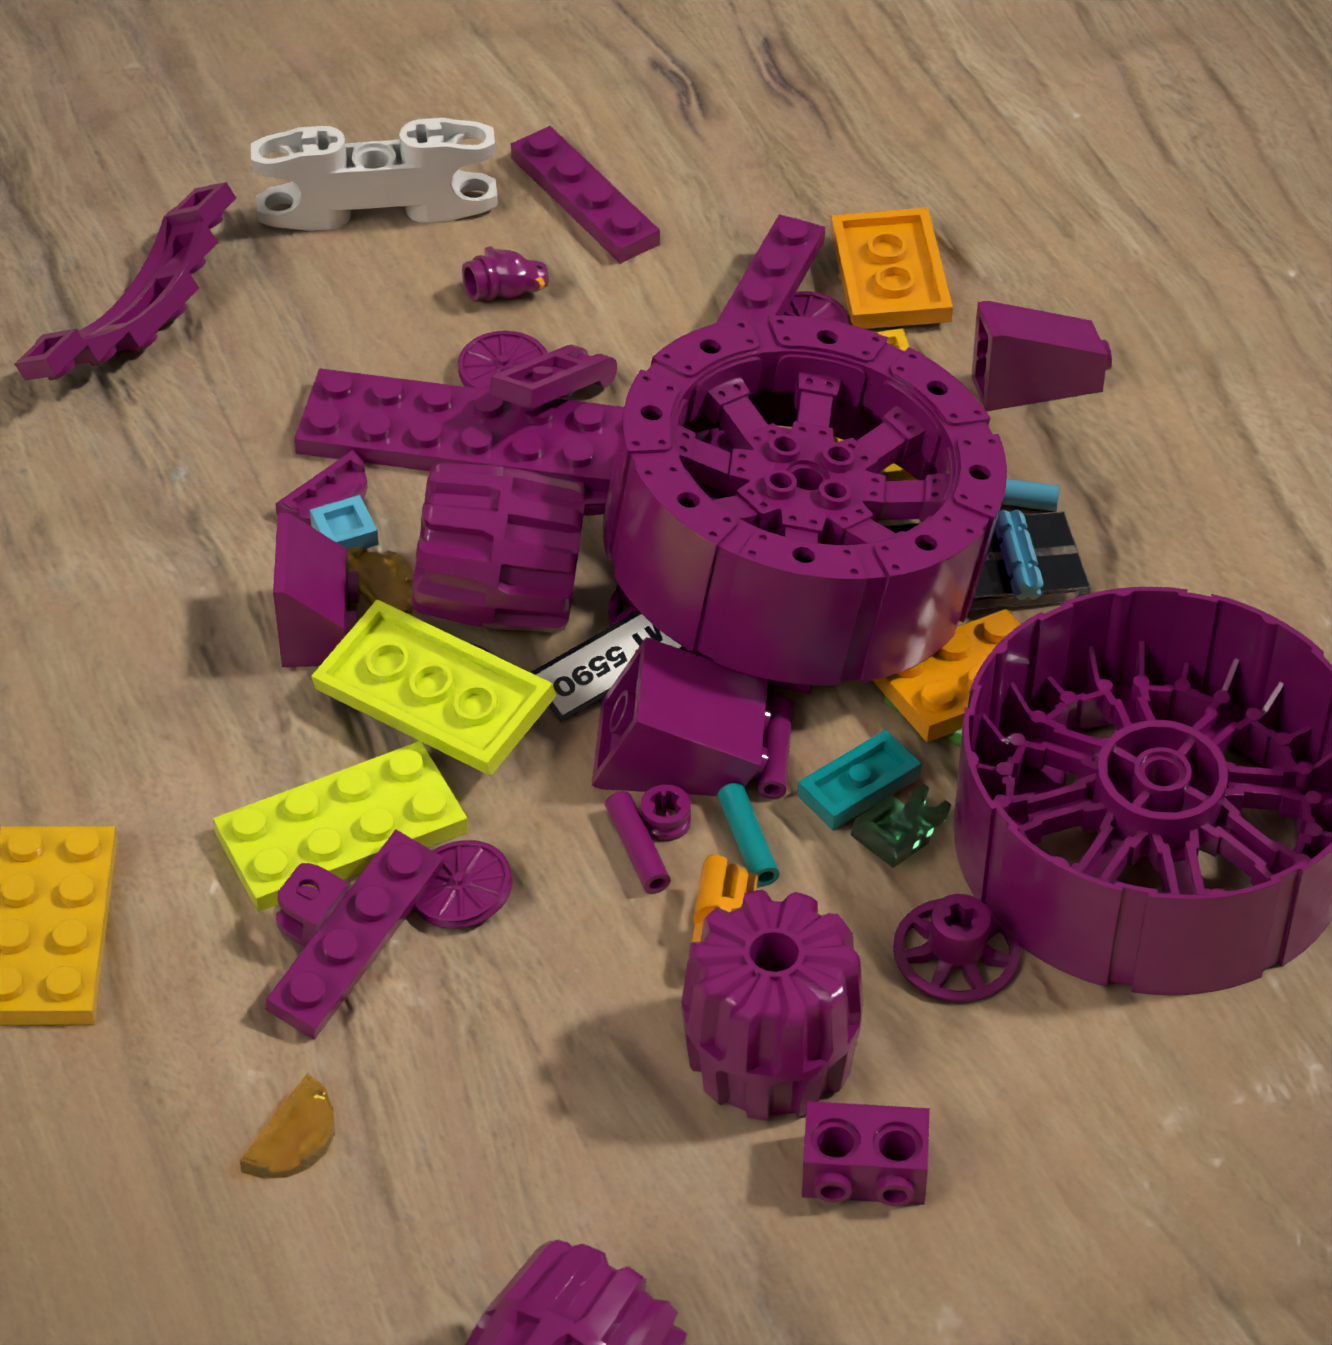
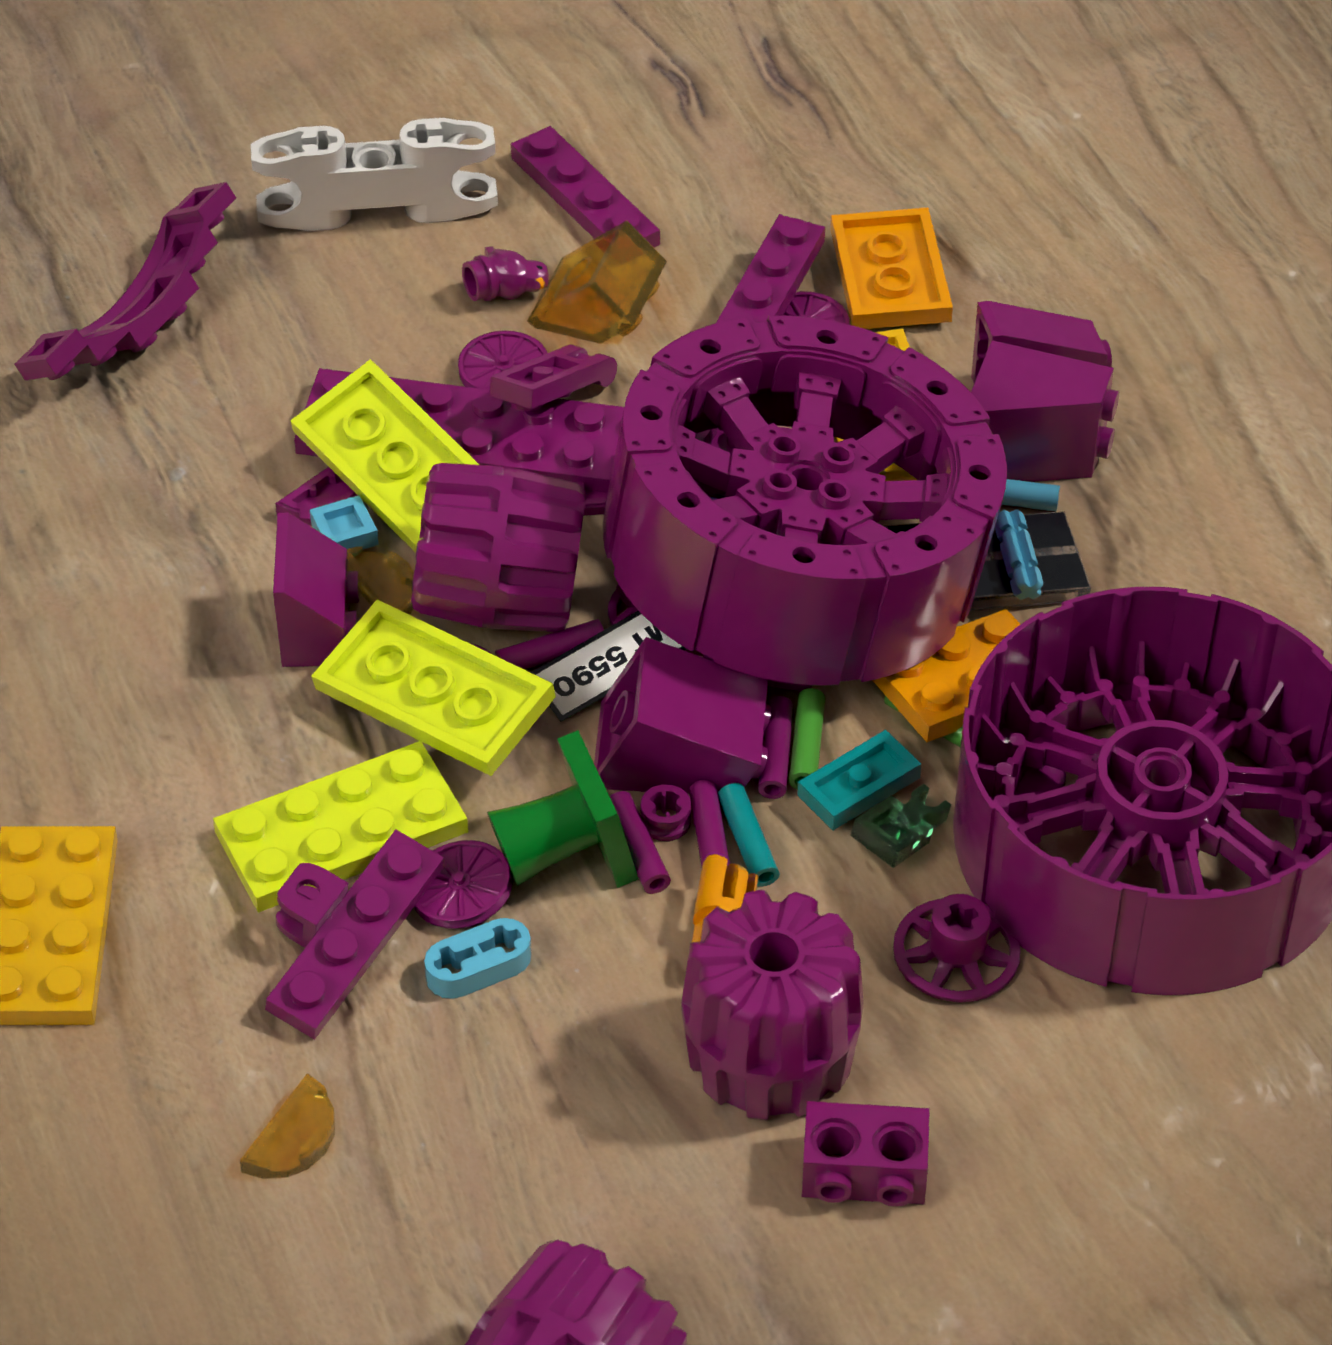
none -> neon yellow plate [290,359,479,553]
none -> medium azure beam [424,918,531,999]
none -> green plant [487,730,639,888]
none -> magenta piece [495,619,604,670]
none -> clear yellow slope [527,220,667,344]
none -> magenta piece [689,780,730,868]
none -> bright green piece [789,688,826,790]
none -> magenta slope [971,340,1120,482]

